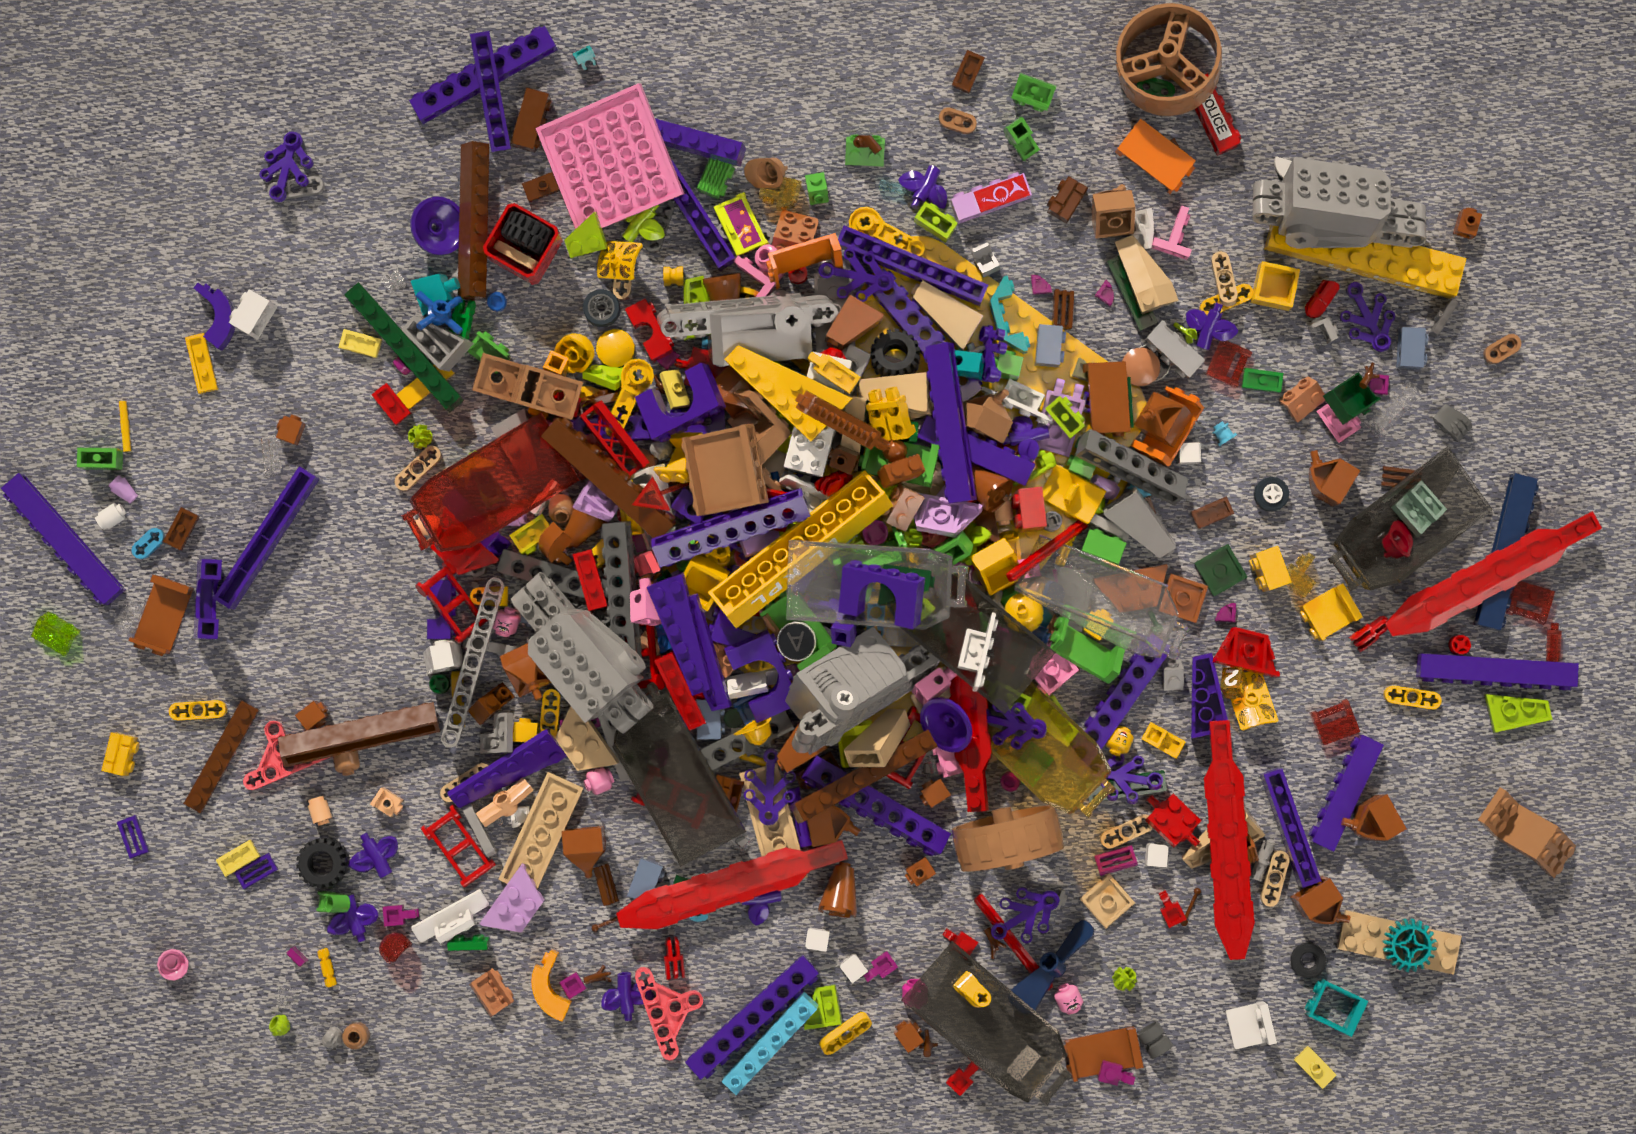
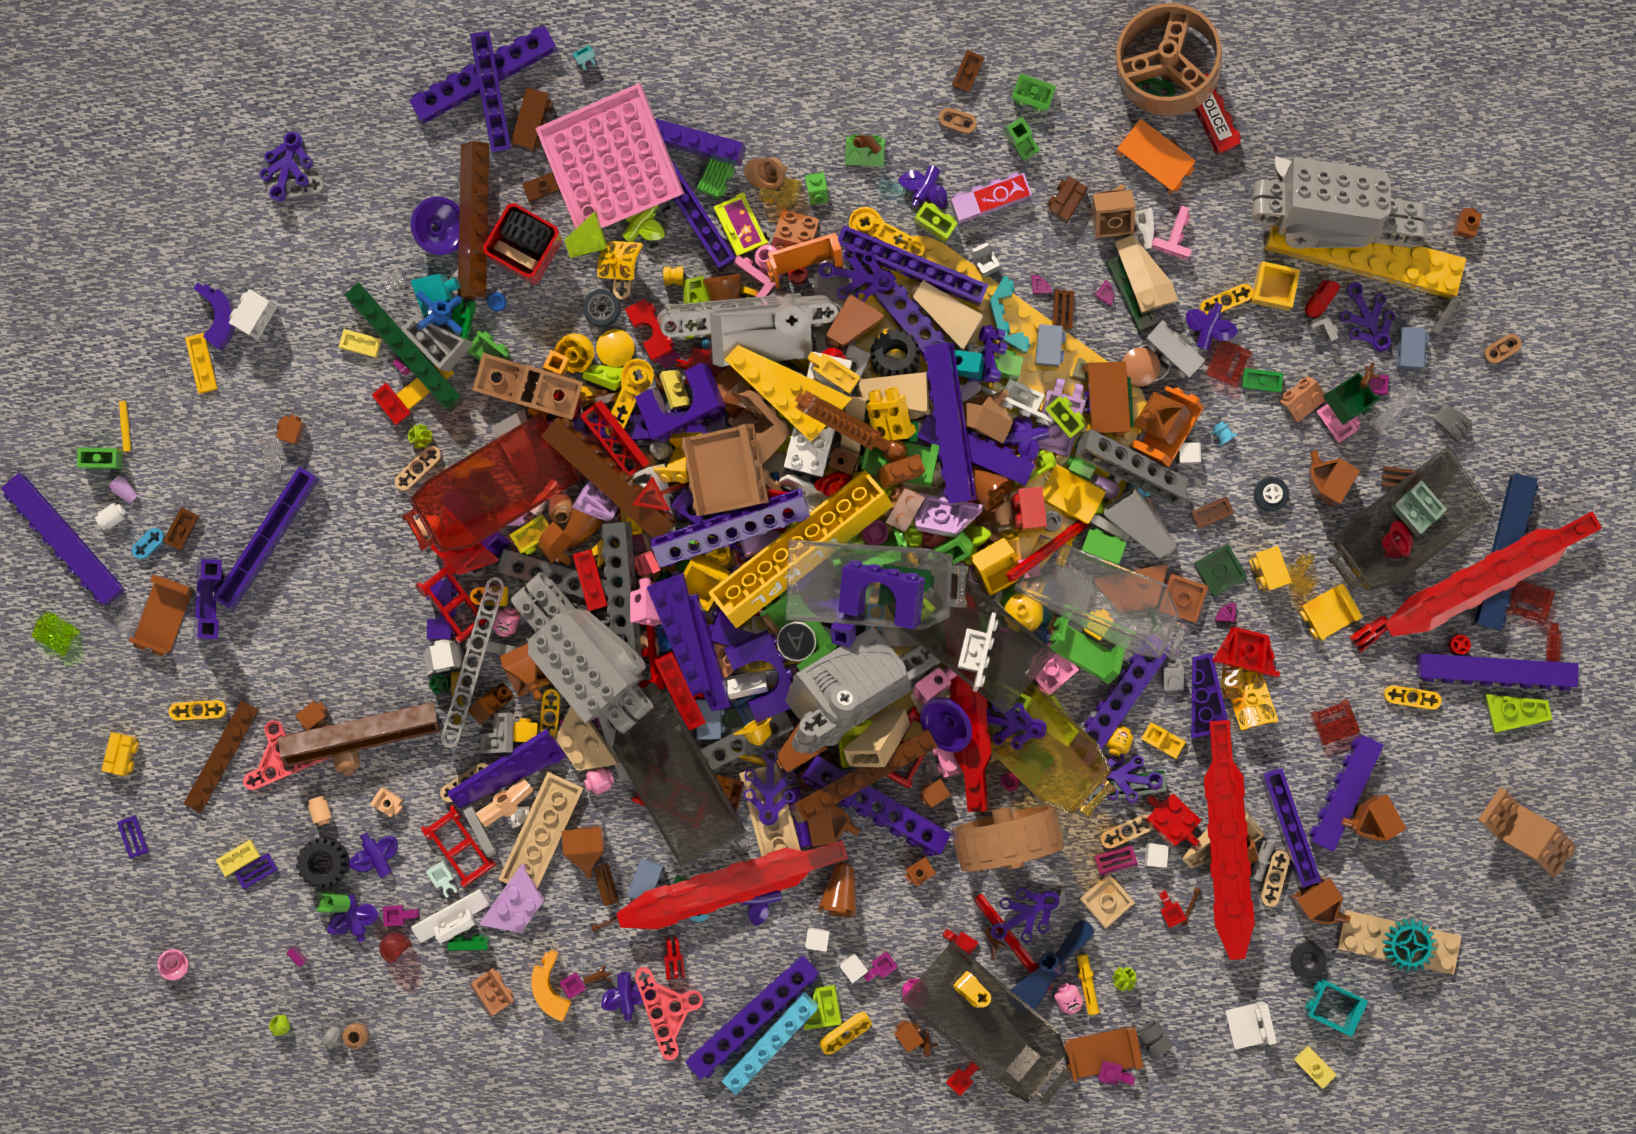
yellow axle [317,948,337,987] -> none
lime hand [1173,322,1197,344] -> none
tan beam [1211,251,1238,306] -> none
none -> light aqua plate [426,860,458,898]
none -> yellow pin [1076,954,1100,1015]

